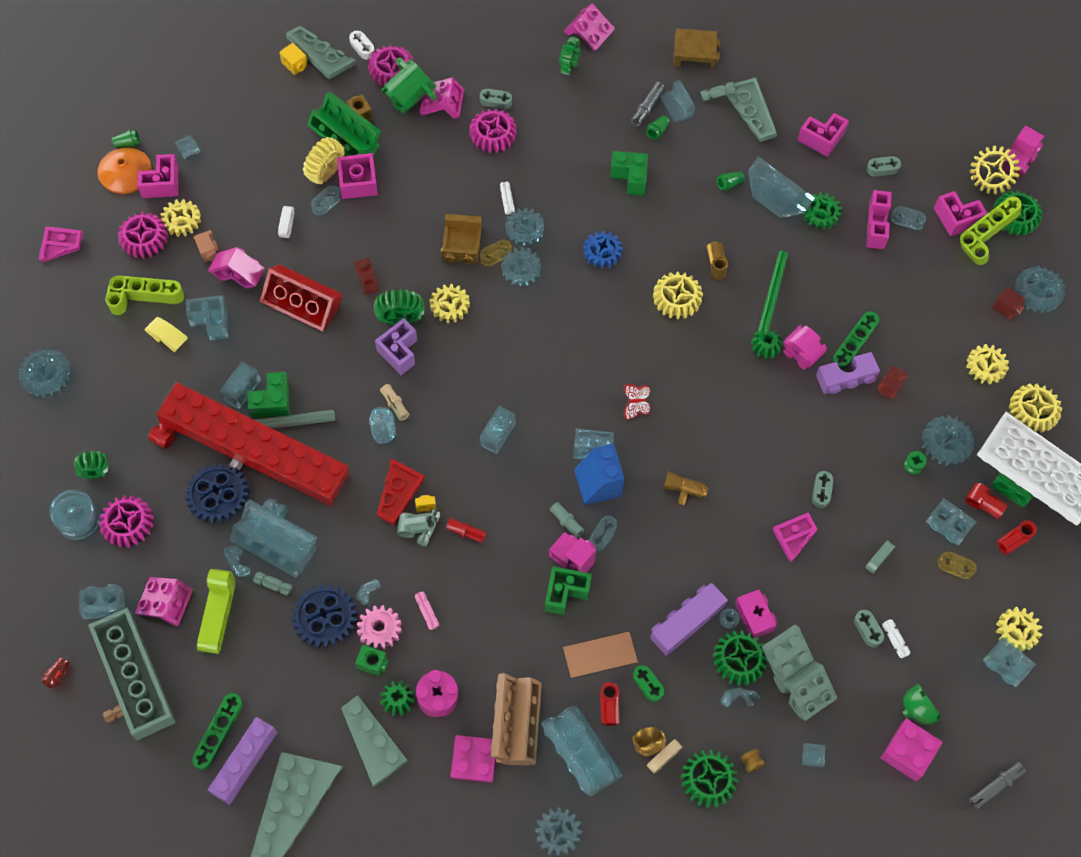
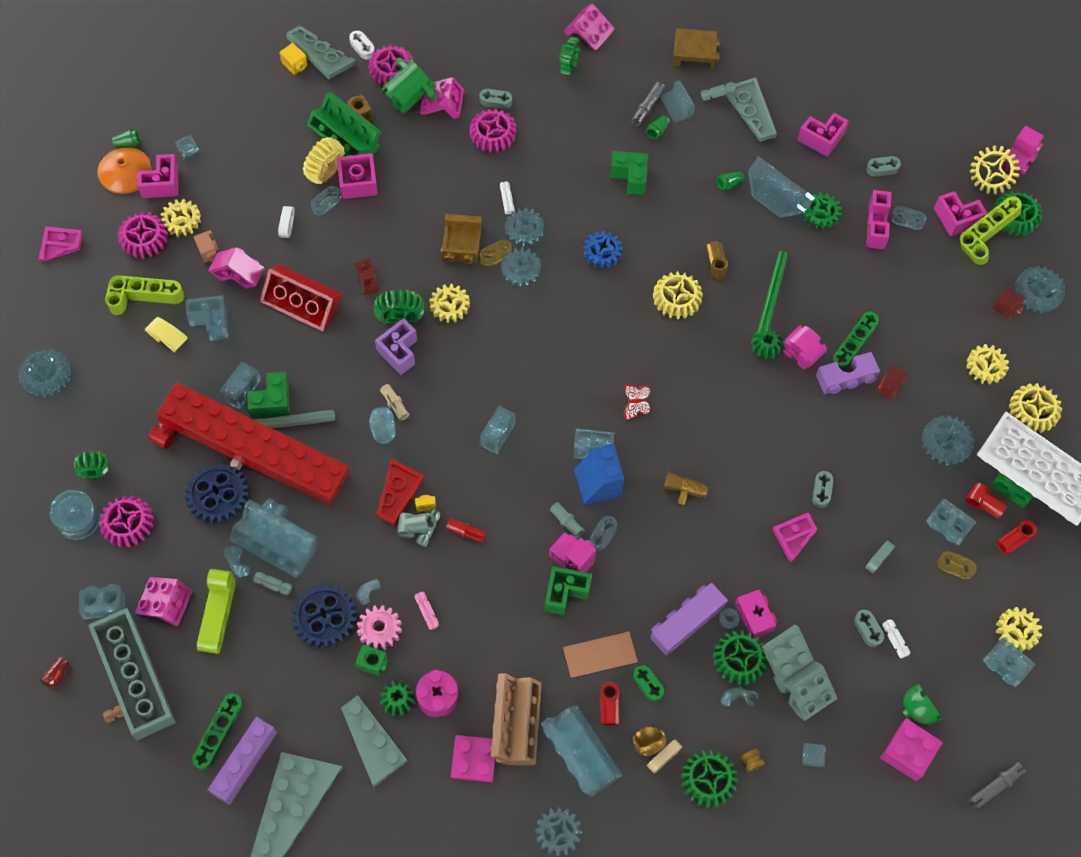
green wheel [904,451,927,475] -> none

